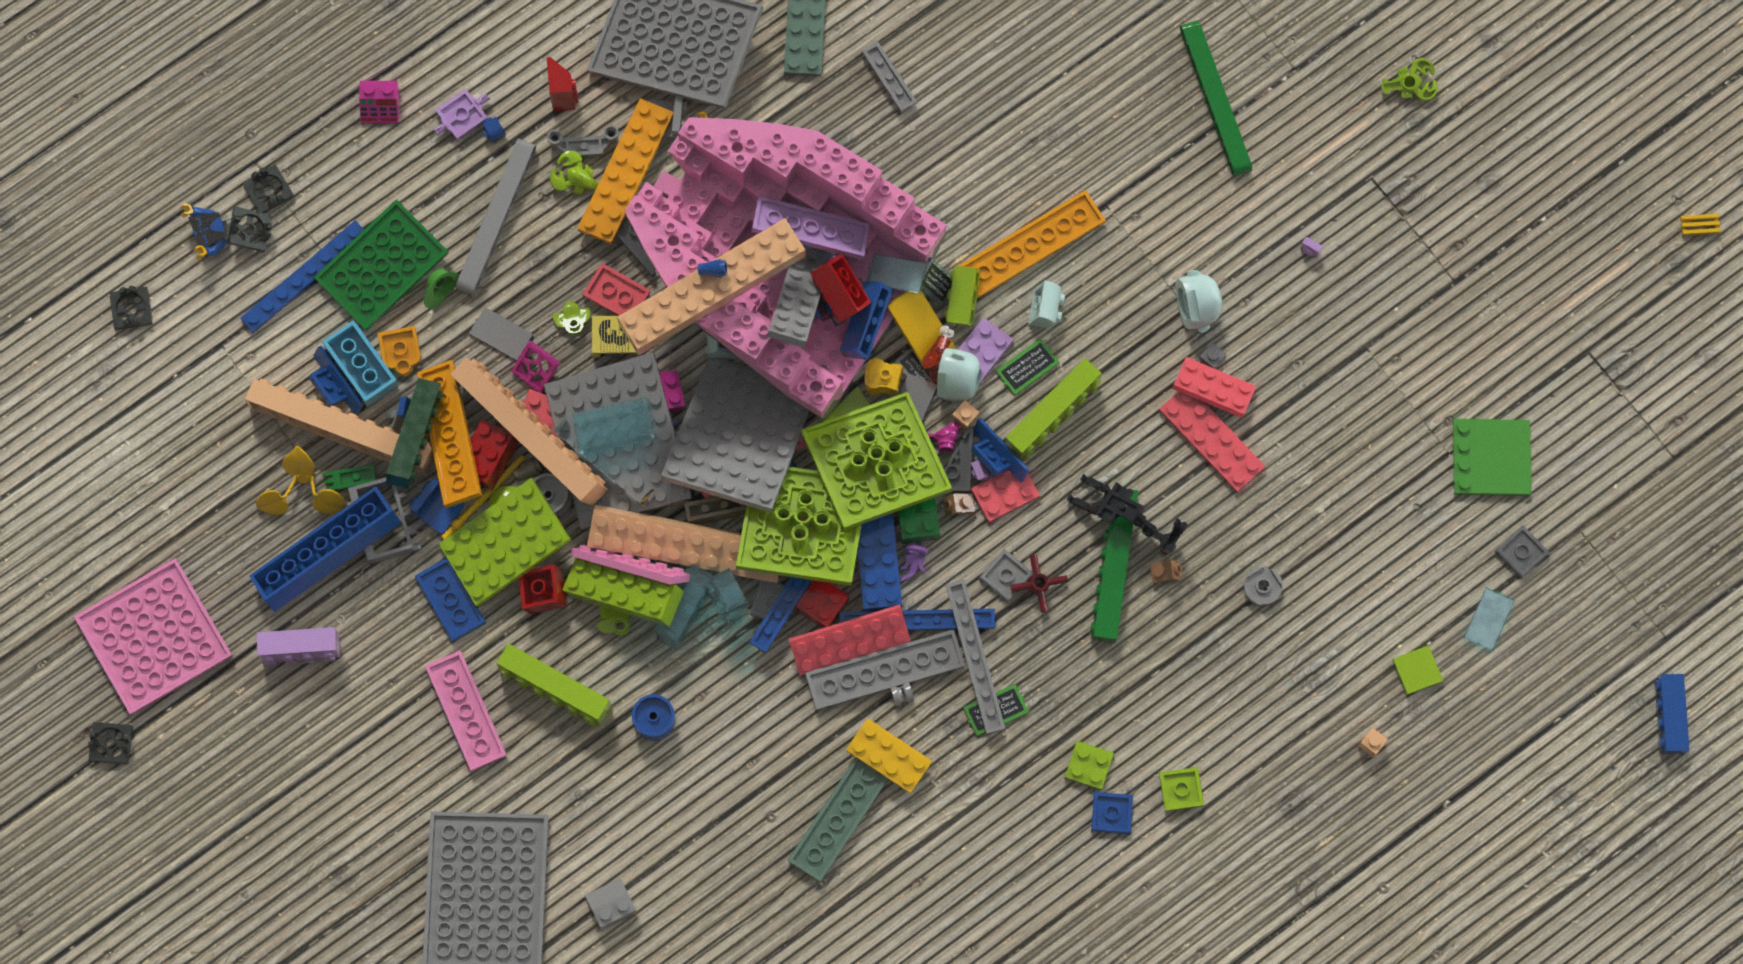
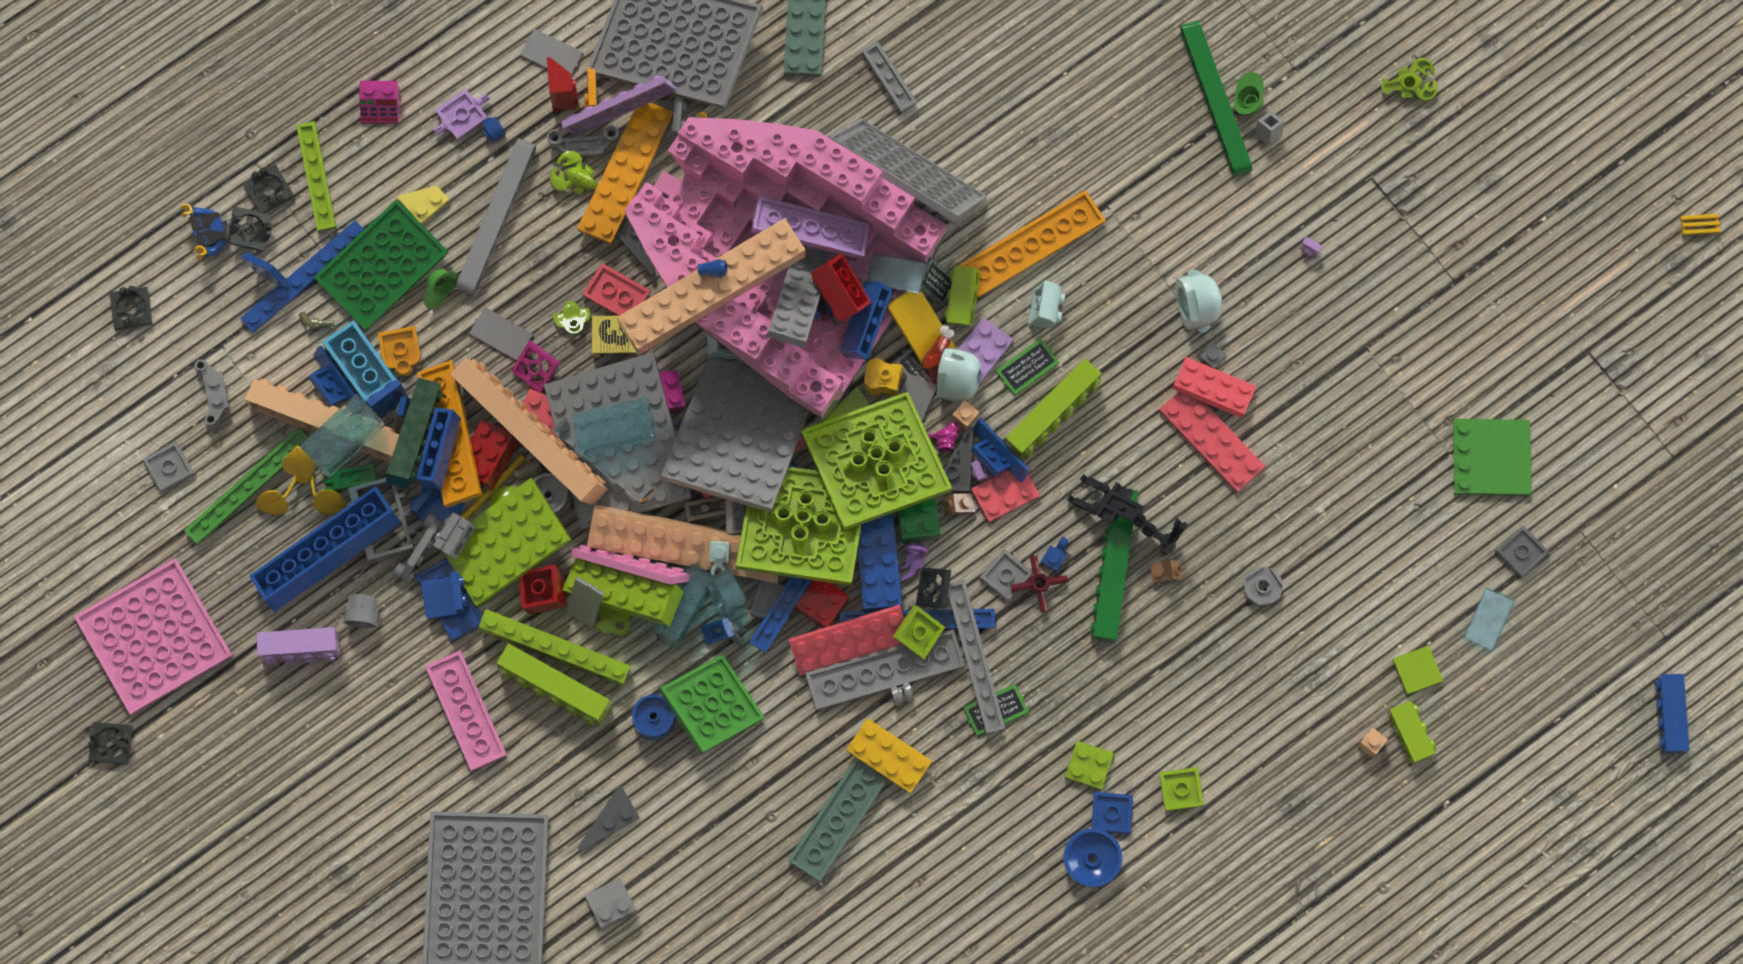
none -> light grey tile [142,441,195,493]
none -> bright green plate [184,427,312,545]
none -> light grey plate [194,359,229,431]
none -> blue tile [241,252,289,289]
none -> lime plate [296,121,337,233]
none -> olive piece [298,311,335,332]
none -> clear light blue brick [299,394,385,479]
none -> light grey piece [343,594,378,628]
none -> blue plate [366,379,408,421]
none -> light grey plate [392,513,445,583]
none -> light yellow wing [397,186,450,224]
none -> blue brick [416,407,461,490]
none -> blue bracket [421,571,467,619]
none -> light grey brick [433,512,476,559]
none -> lime brick [479,609,631,687]
none -> light grey piece [520,29,583,75]
none -> lavender plate [561,76,676,136]
none -> light grey piece [566,577,604,628]
none -> dark grey wing [578,785,640,853]
none -> light orange plate [584,67,596,108]
none -> bright green plate [659,654,765,755]
none -> blue piece [701,617,744,647]
none -> light aqua plate [709,541,730,576]
none -> light grey plate [726,499,745,533]
none -> light grey plate [828,118,987,222]
none -> lime plate [893,605,945,659]
none -> pearl dark grey piece [916,567,952,609]
none -> blue plate [1040,536,1069,572]
none -> blue dish [1063,828,1122,887]
none -> bright green piece [1234,72,1264,115]
none -> light grey brick [1256,111,1284,146]
none -> lime brick [1388,700,1436,765]

